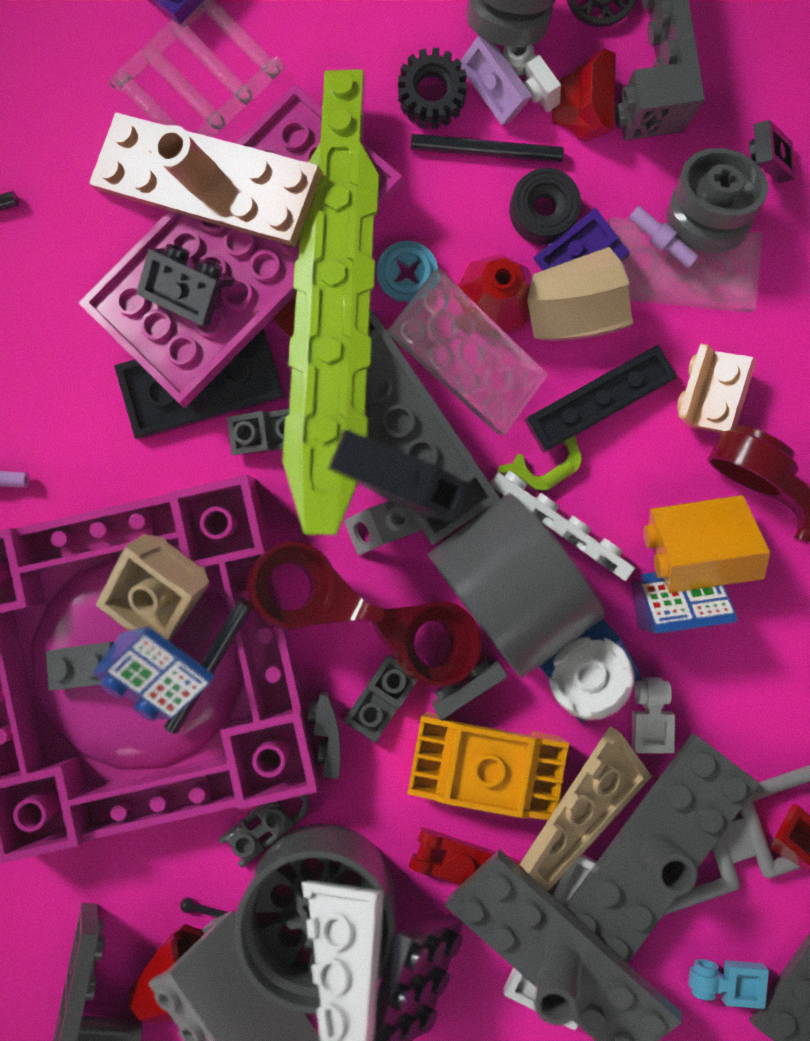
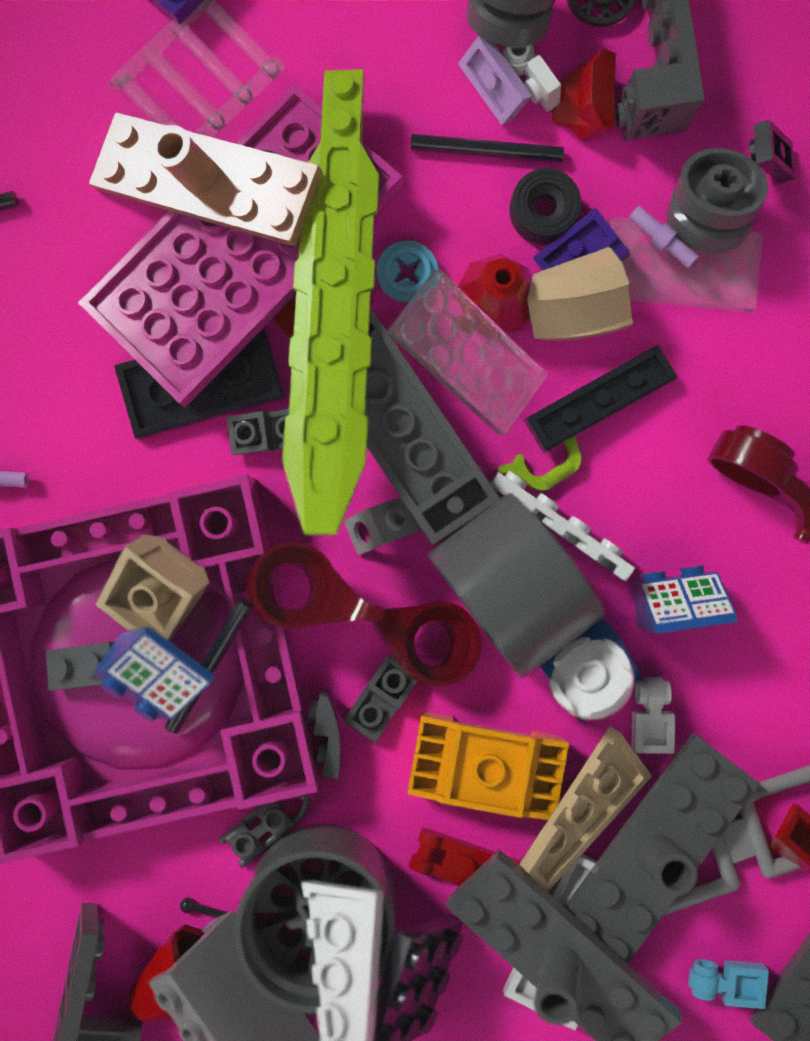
black bracket [136,244,234,326] -> none
black slope [328,429,469,522] -> none
black tyre [398,48,468,129] -> none
dark grey plate [431,658,508,720] -> none
light orange brick [643,495,770,593] -> none
light nougat bracket [677,344,756,433] -> none

